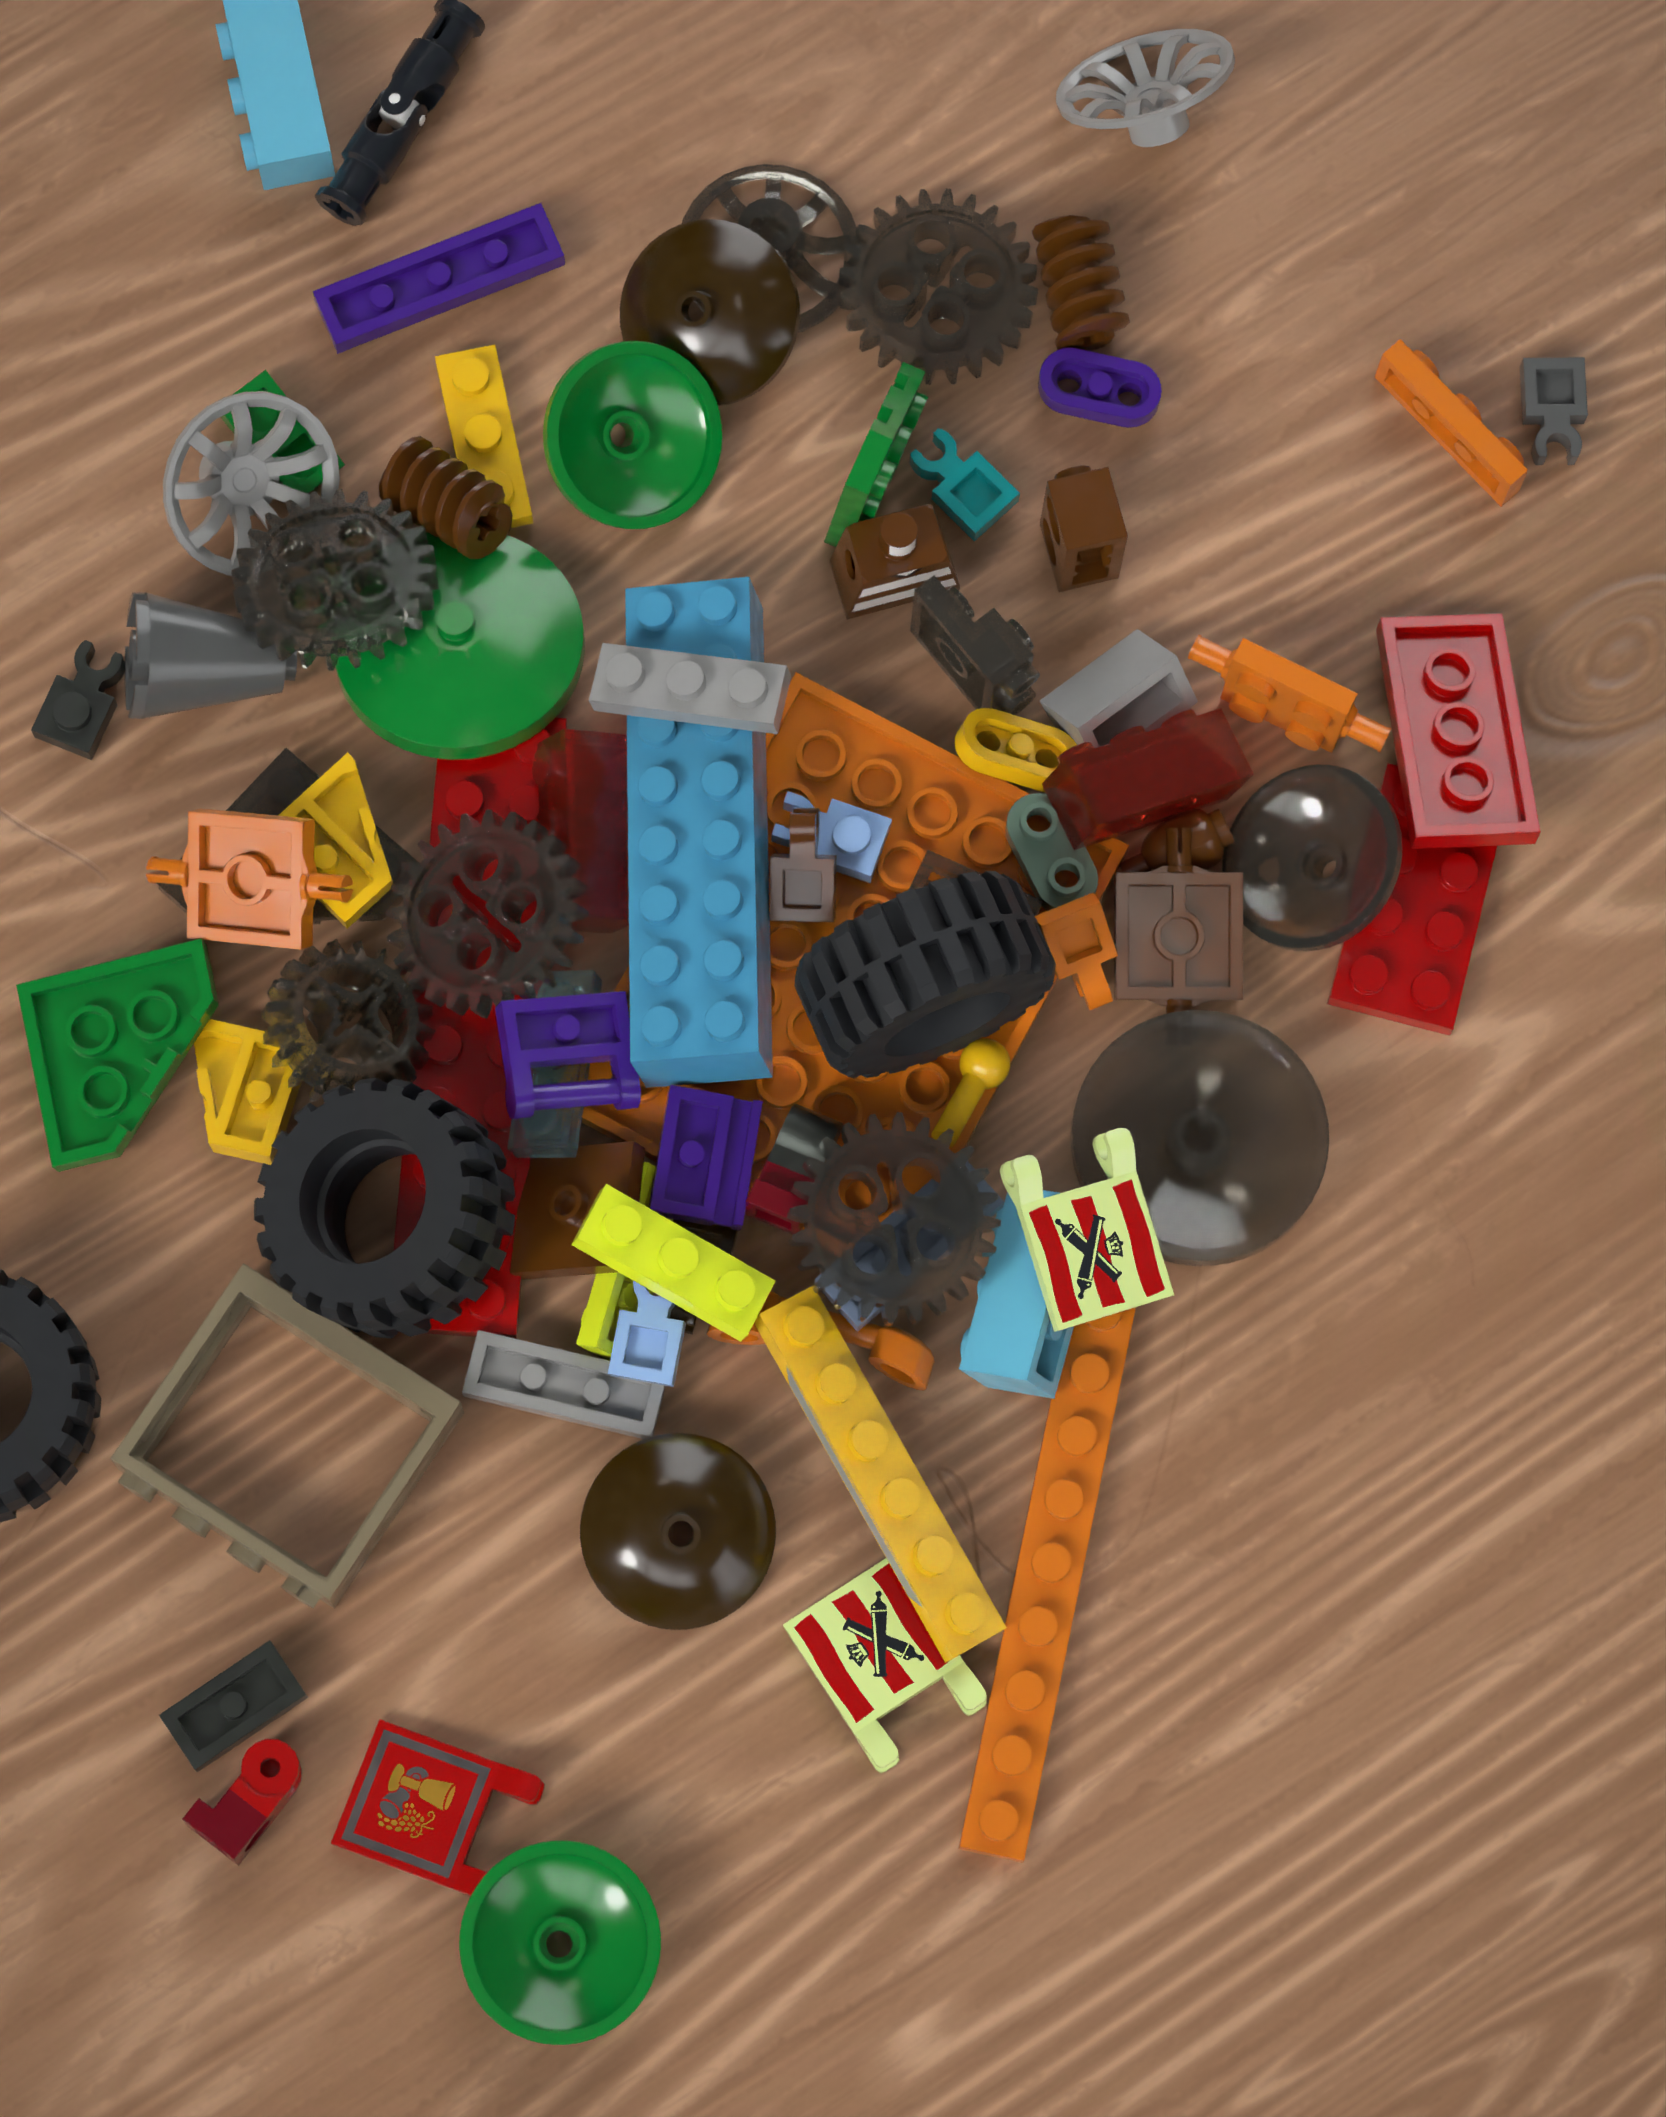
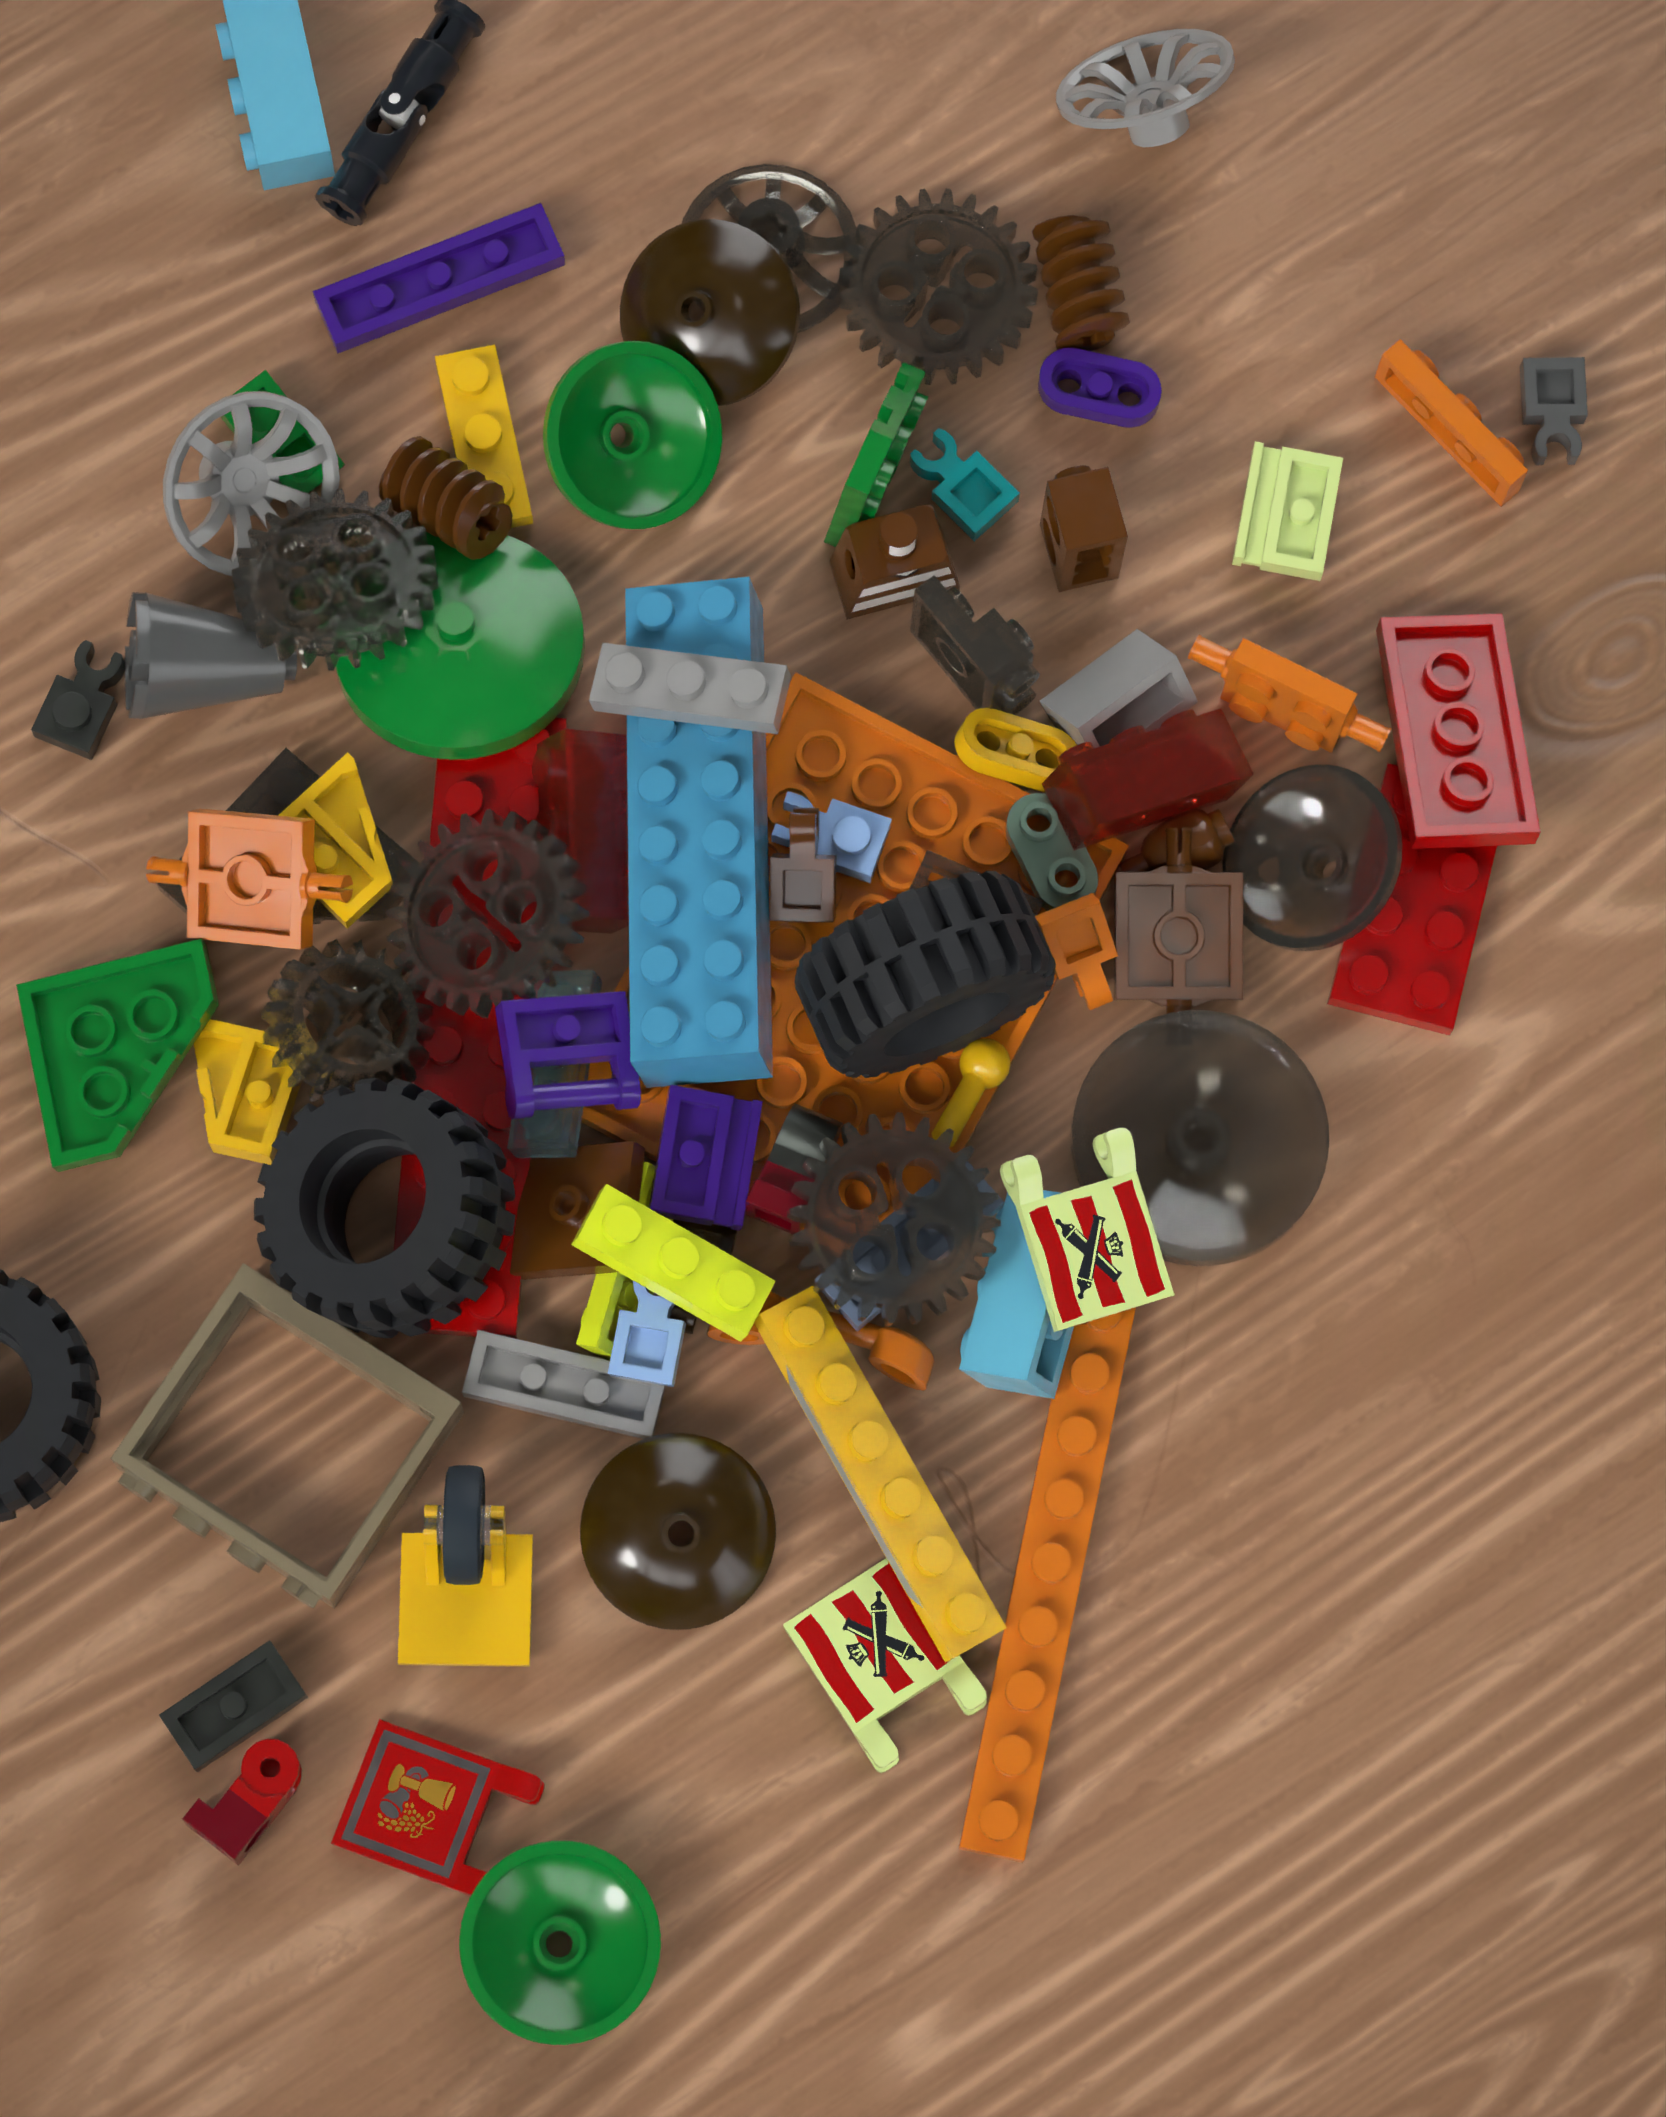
none -> yellow plate [398,1465,533,1667]
none -> yellowish green plate [1232,441,1343,581]

